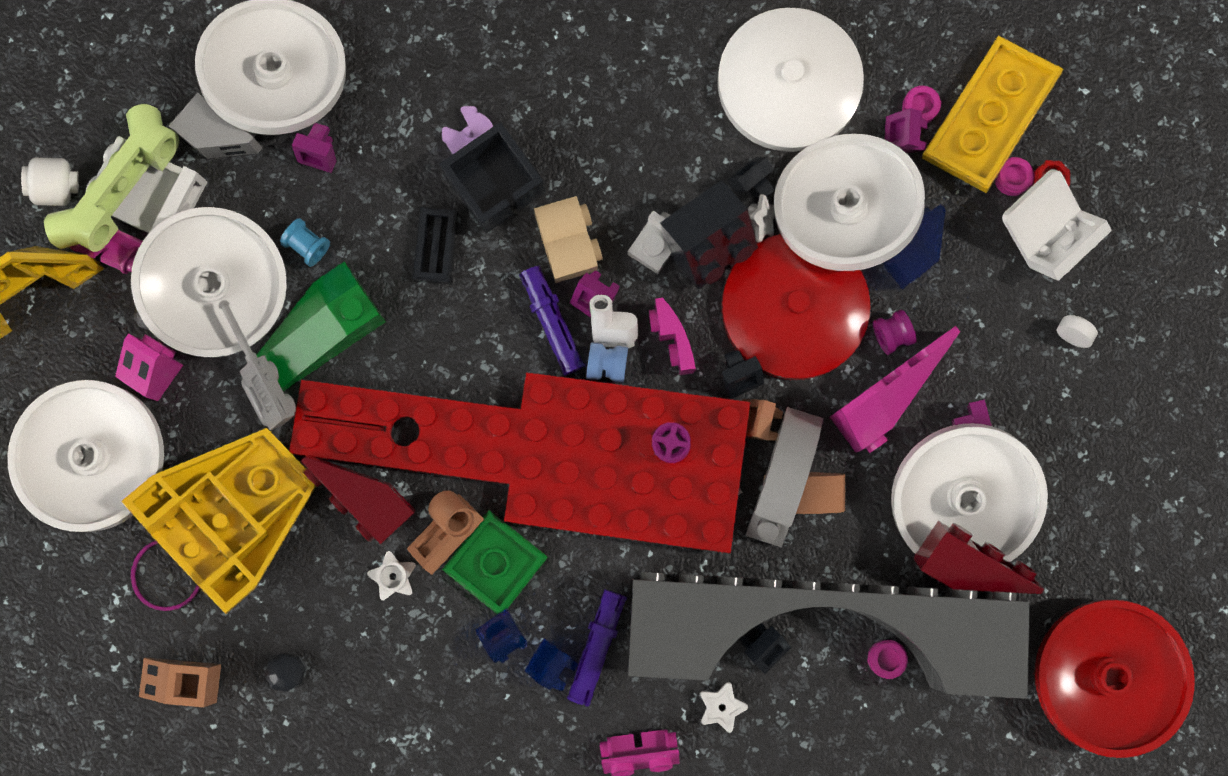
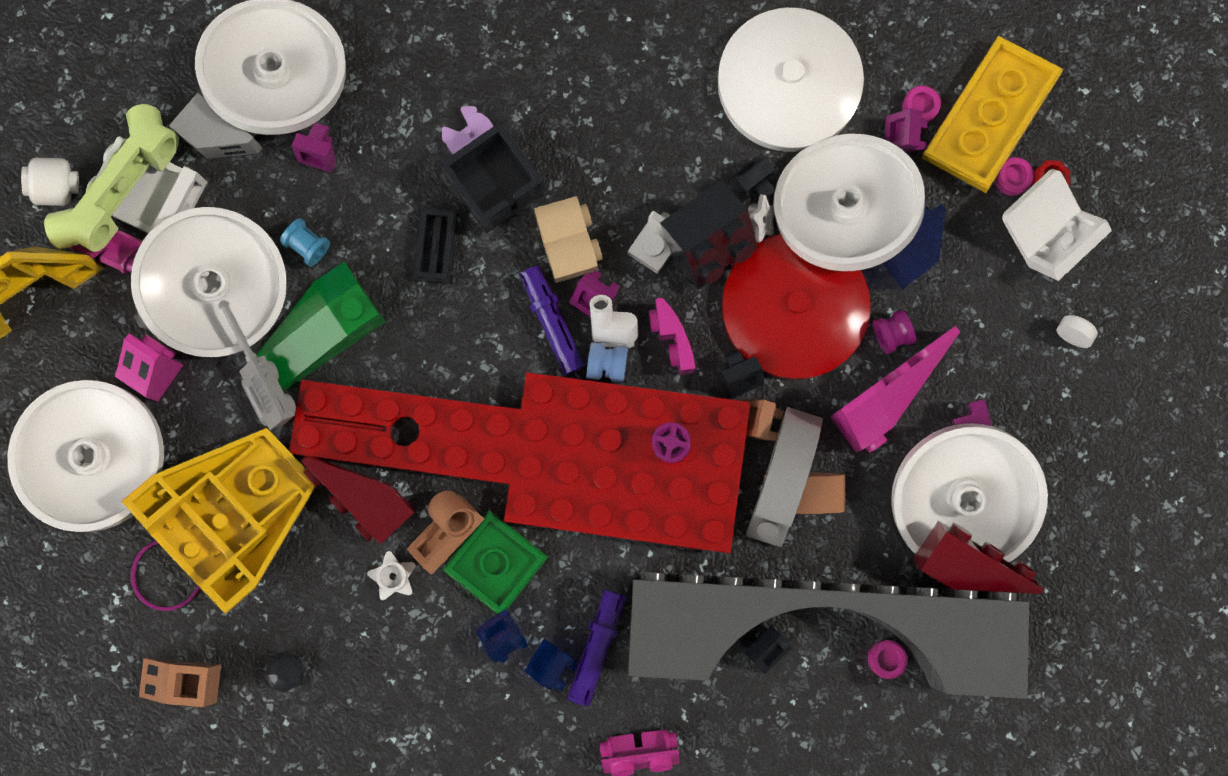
white plate [700,682,748,733] -> none
red dish [1035,600,1195,758] -> none

